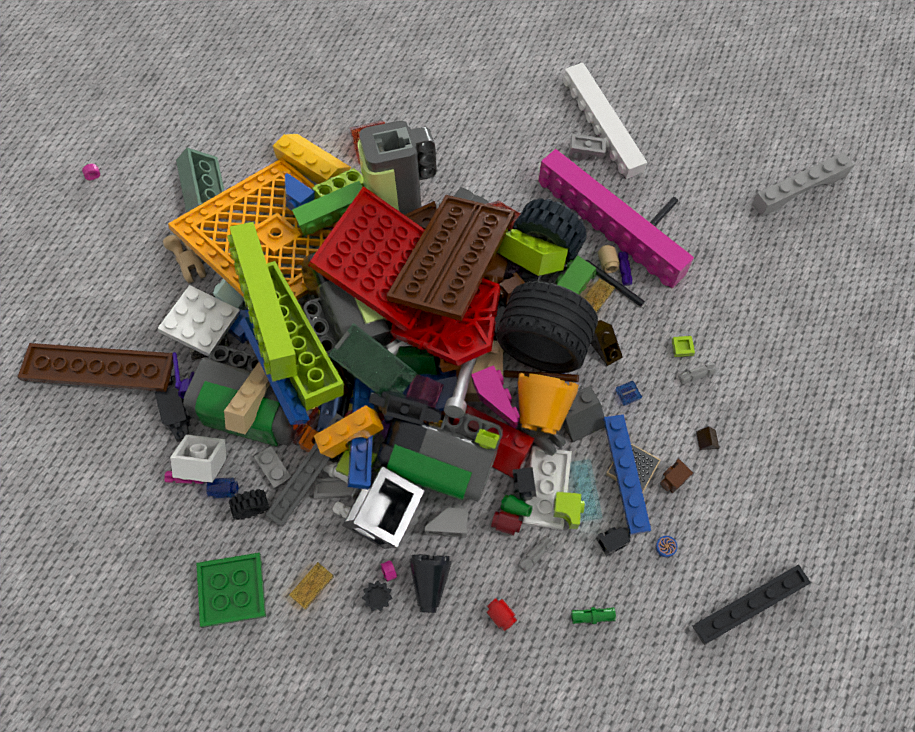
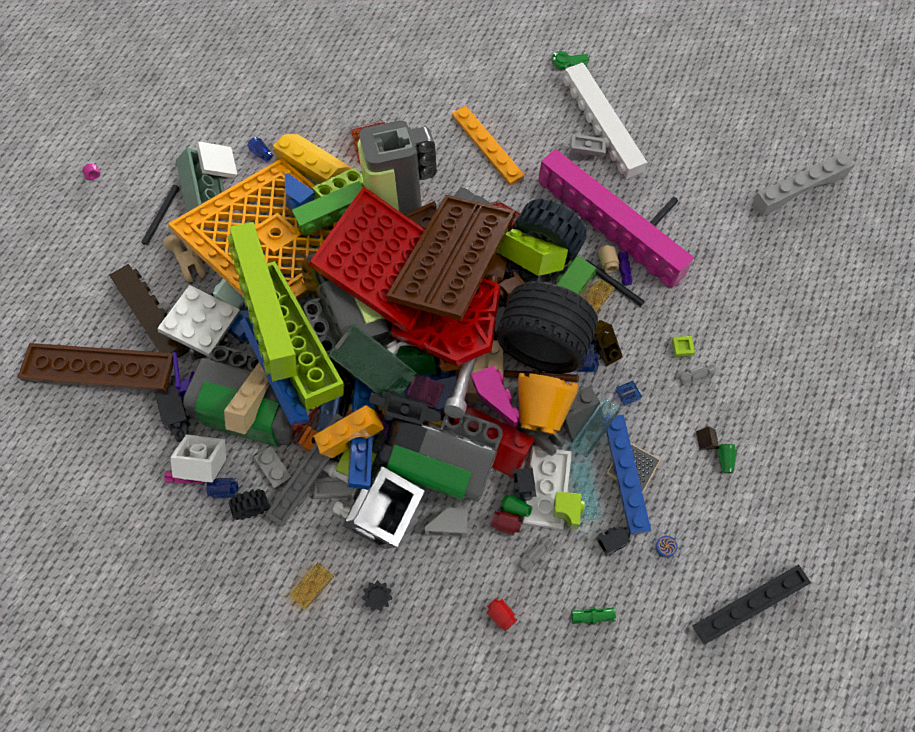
green plate [196,552,266,628] -> none
dark pink axle [380,560,397,582] -> none
black cone [410,554,452,613] -> none
lime plate [475,429,500,449] -> none
reddish brown brick [660,459,693,494] -> none
none -> dark brown brick [109,264,188,359]
none -> black piece [141,185,180,245]
none -> white tile [196,141,238,178]
none -> clear blue cone [247,137,273,162]
none -> light orange plate [452,105,524,186]
none -> green piece [551,50,589,70]
none -> clear light blue tile [570,397,621,458]
none -> clear blue brick [577,343,599,372]
none -> green cone [717,444,737,473]

